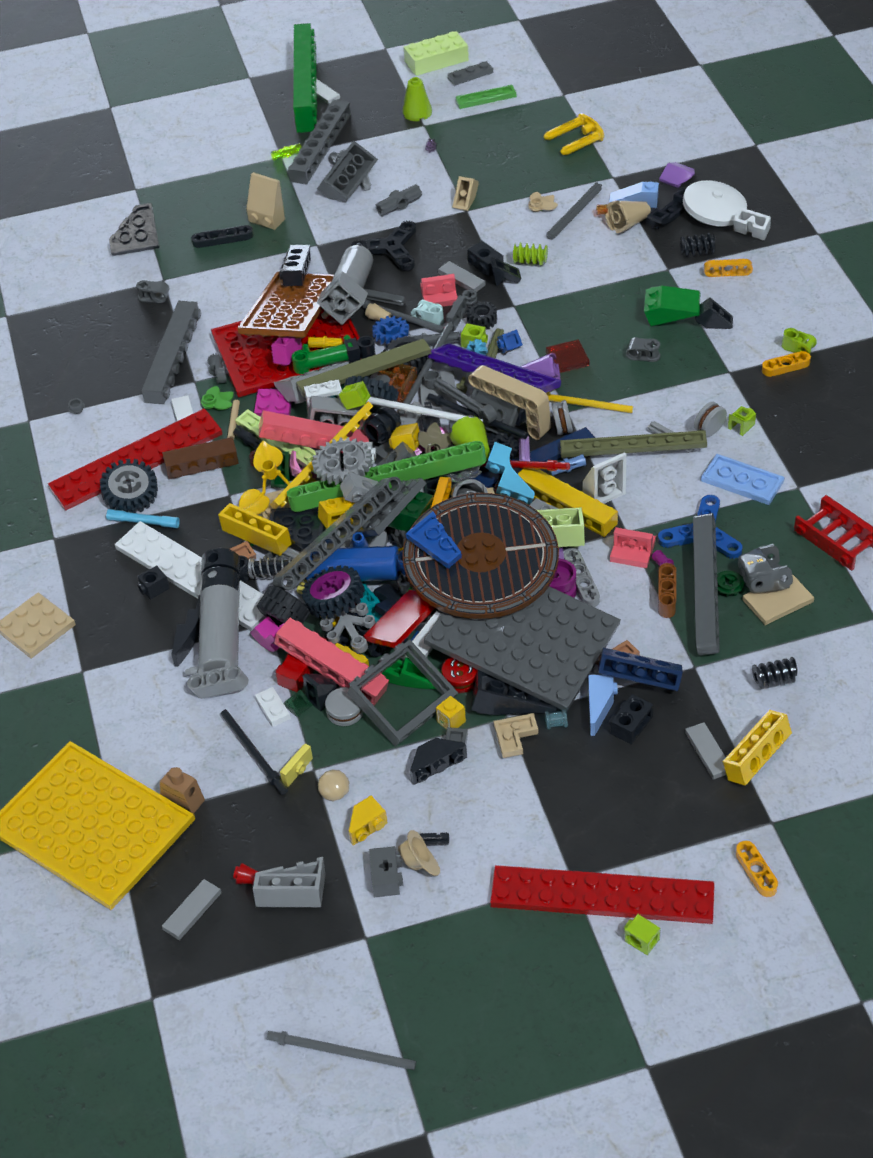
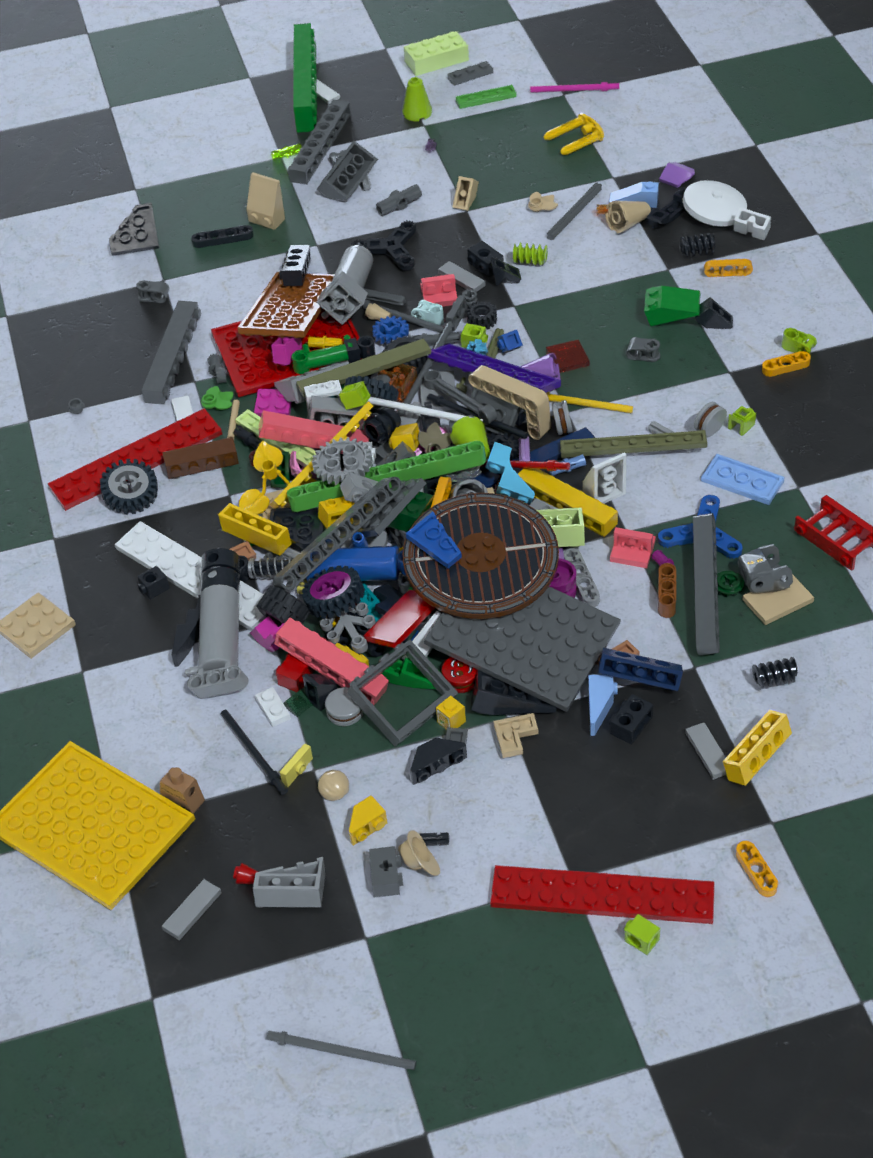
medium azure piece [106,509,180,528] -> none
clear light blue bush [545,709,568,730] -> none
none -> dark pink bar [530,82,619,93]

